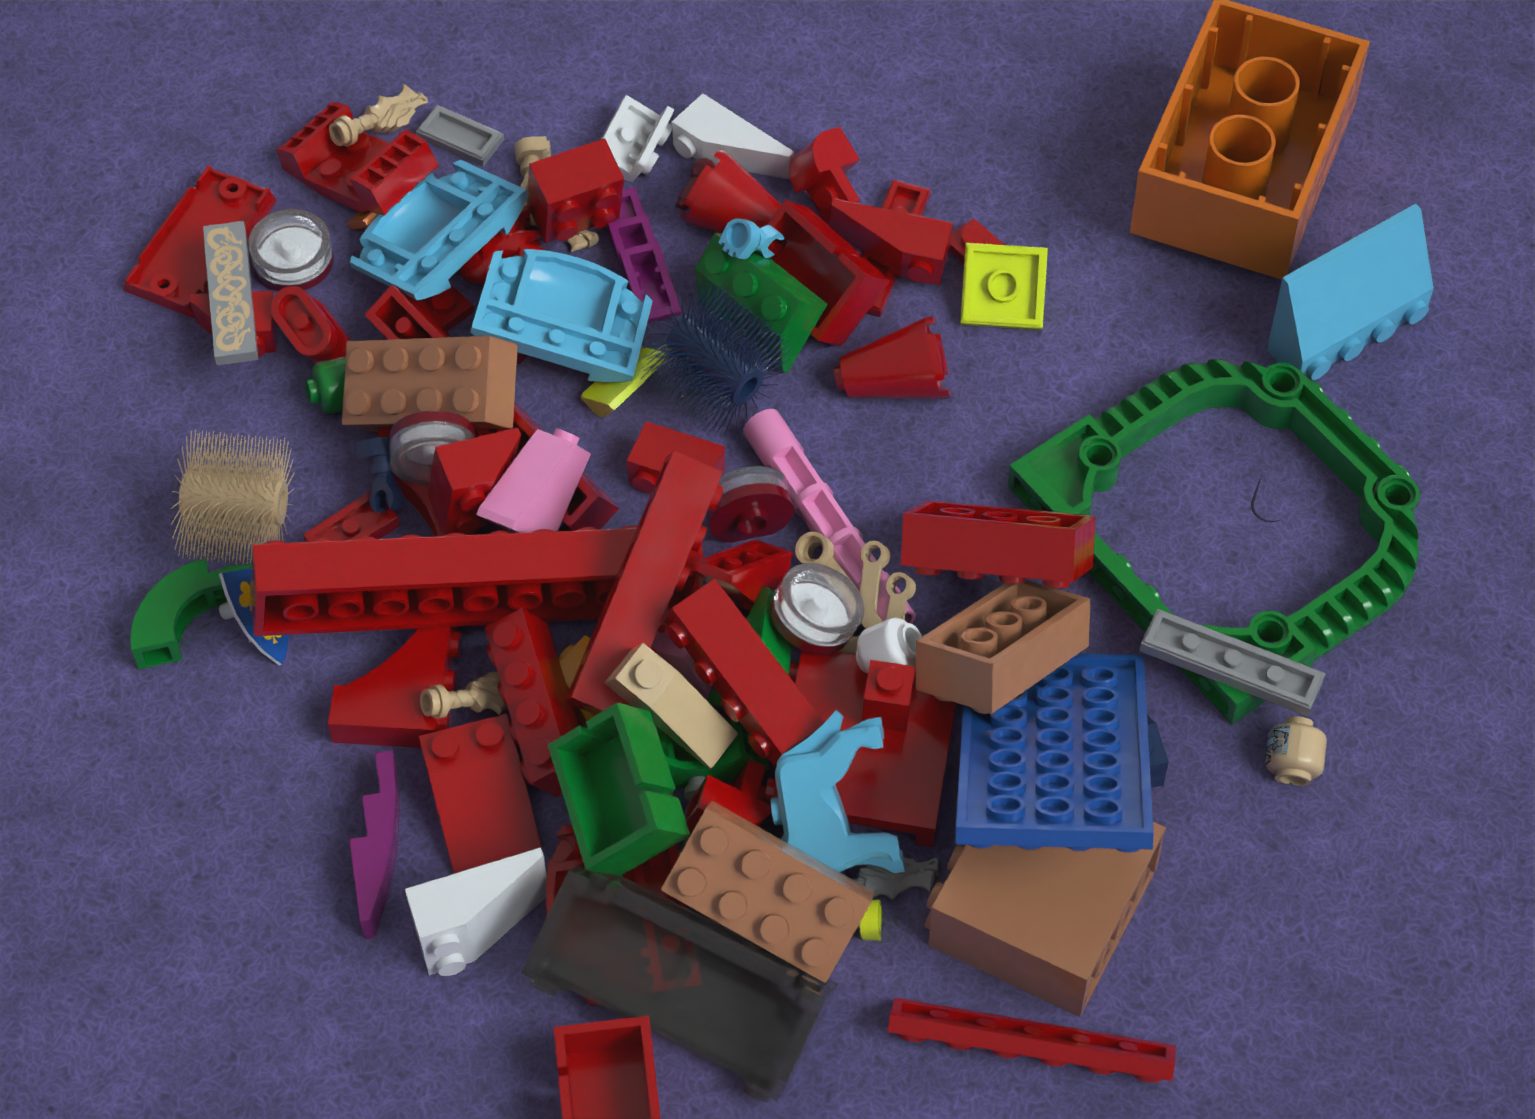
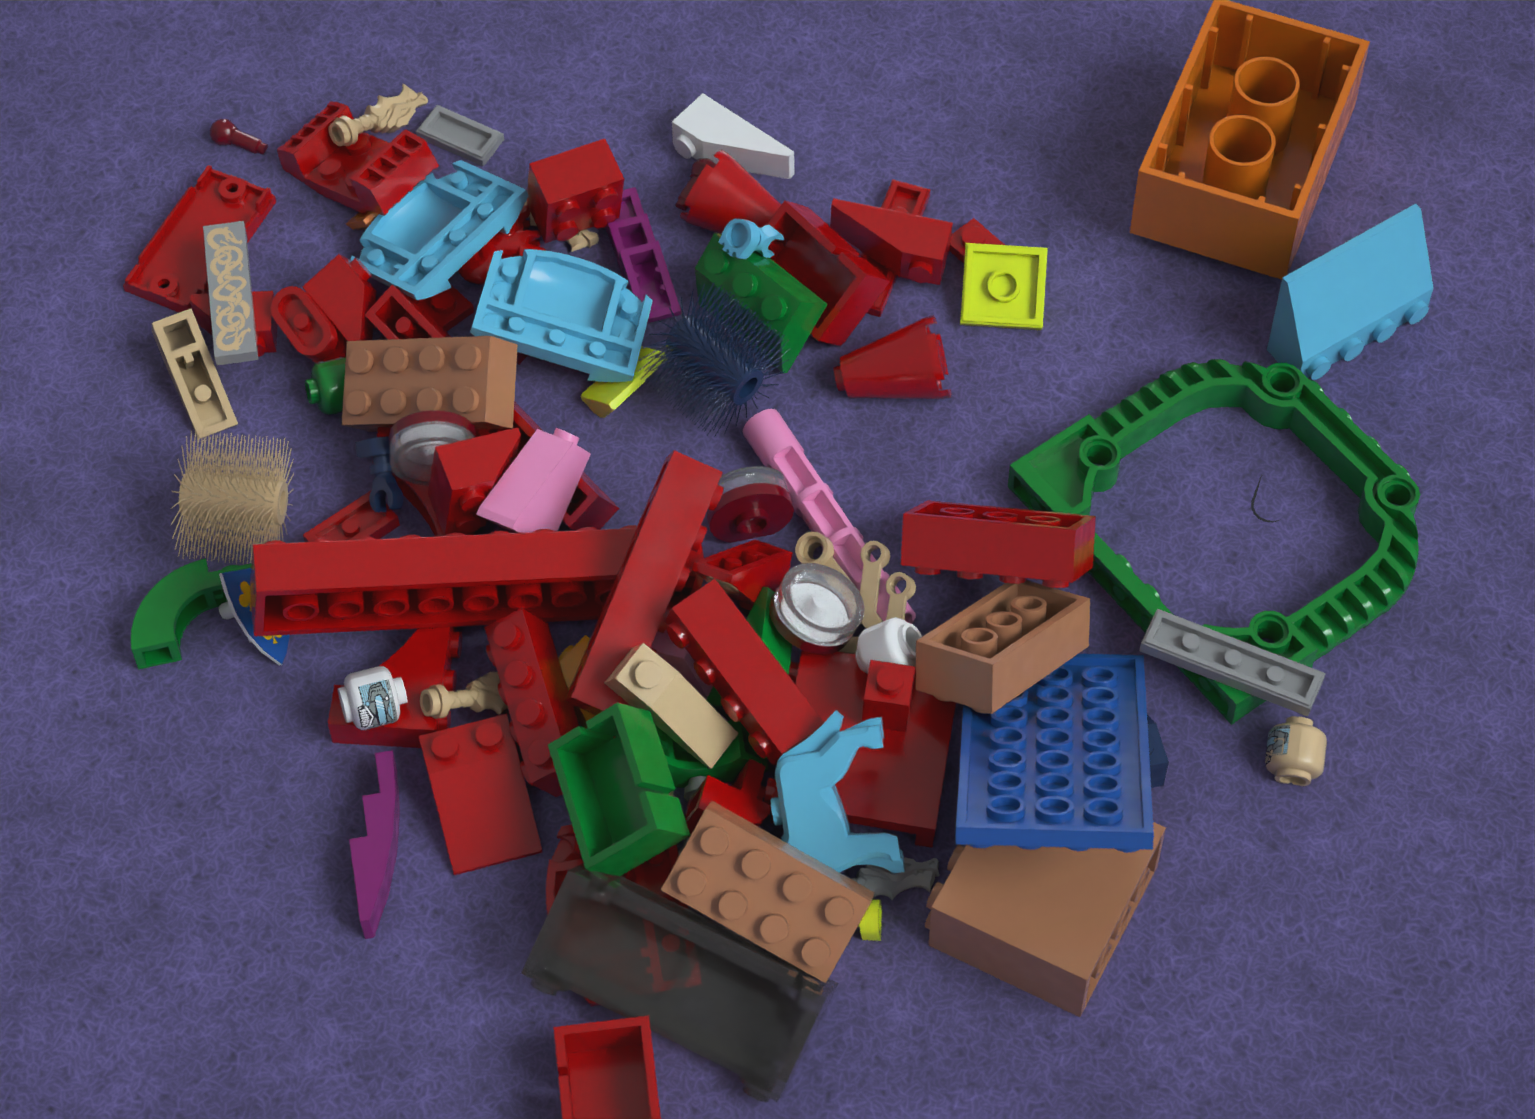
clear piece [248,209,334,291] -> none
white slope [405,847,547,976] -> none
tan piece [514,136,551,191] -> none
white bracket [601,95,674,182] -> none
red brick [626,421,726,493] -> none
red brick [789,127,861,224] -> none
red plate [888,997,1176,1083] -> none
none -> tan slope [152,308,238,439]
none -> dark red piece [210,119,268,155]
none -> red slope [302,254,376,341]
none -> head [338,666,408,730]

